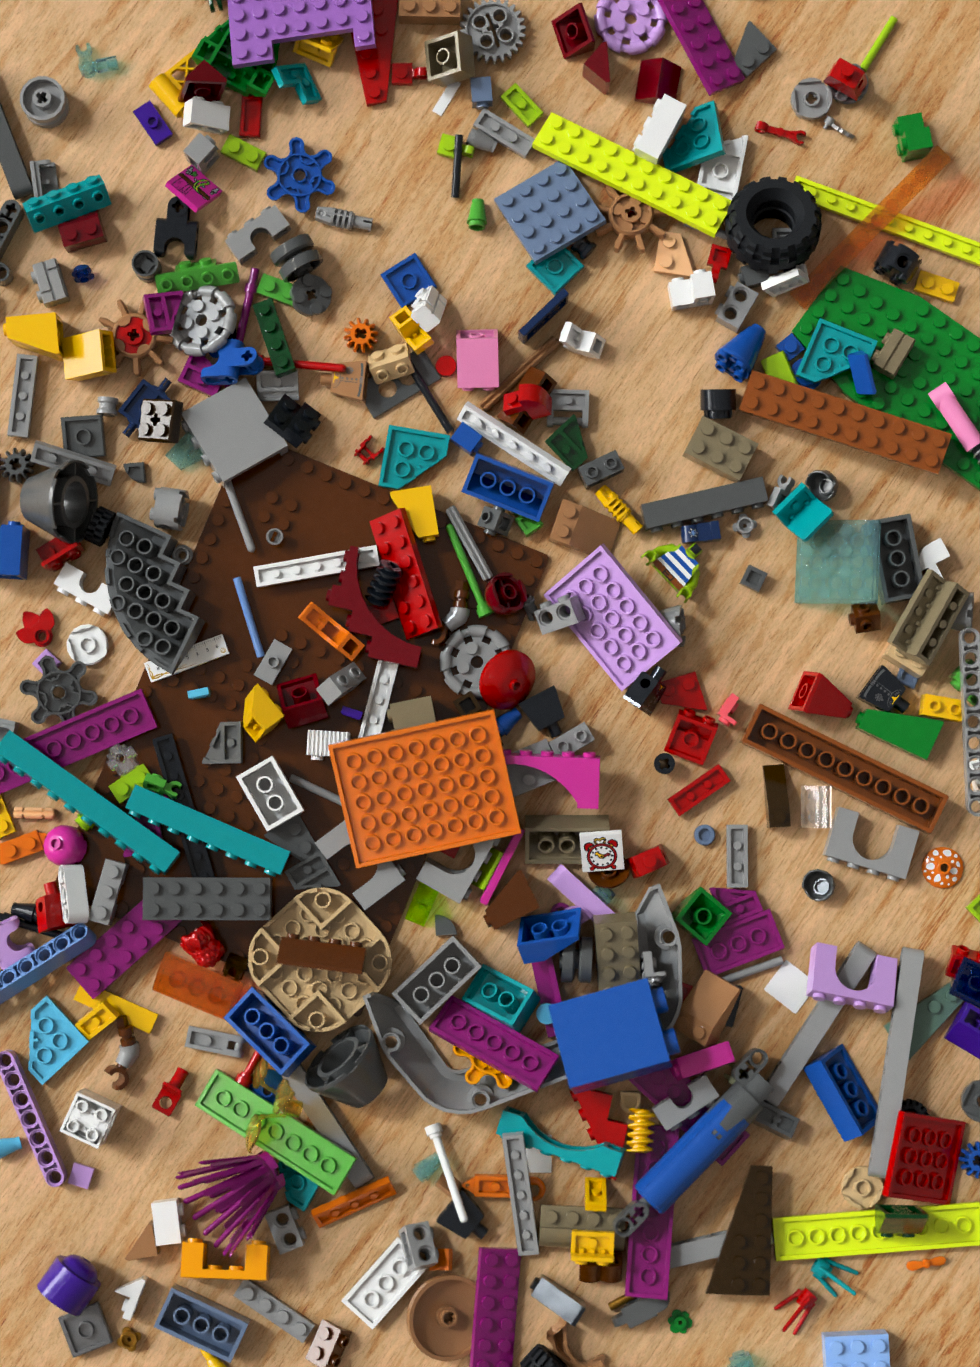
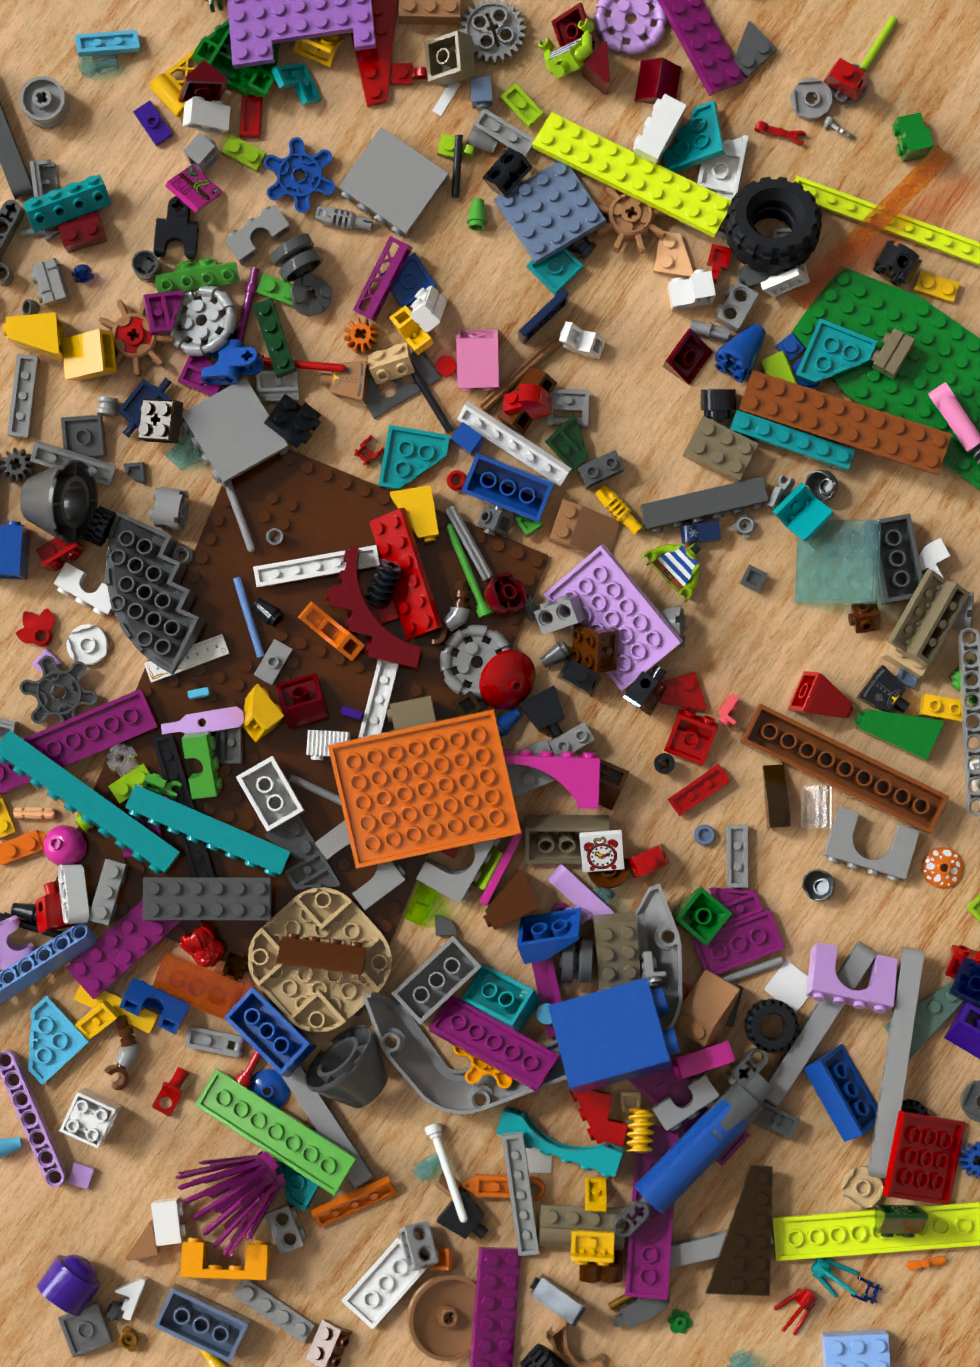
clear yellow plant [245,1057,303,1154] -> none
light grey brick [316,662,366,706] -> none
blue slope [848,350,877,394] -> none
none -> light grey bar [19,225,59,242]
none -> dark grey hinge [22,299,40,315]
none -> medium azure plate [75,30,140,57]
none -> dark grey plate [105,1301,123,1322]
none -> blue arch [120,978,190,1035]
none -> lavender piece [161,706,244,735]
none -> bright green arch [182,731,222,799]
none -> black cone [252,598,284,627]
none -> light grey panel [339,127,449,238]
none -> magenta fence [353,236,413,322]
none -> red plate [447,470,467,491]
none -> black brick [482,147,533,197]
none -> lime torso [538,18,595,79]
none -> dark grey cone [539,641,571,668]
none -> black torso [557,659,601,697]
none -> reddish brown bracket [571,623,619,673]
none -> reddish brown slope [598,759,629,810]
none -> dark red slope [663,328,713,385]
none -> light grey axle [690,319,731,341]
none -> teal arch [730,410,855,473]
none -> black tyre [744,999,800,1053]
none -> clear blue piece [851,1276,882,1304]

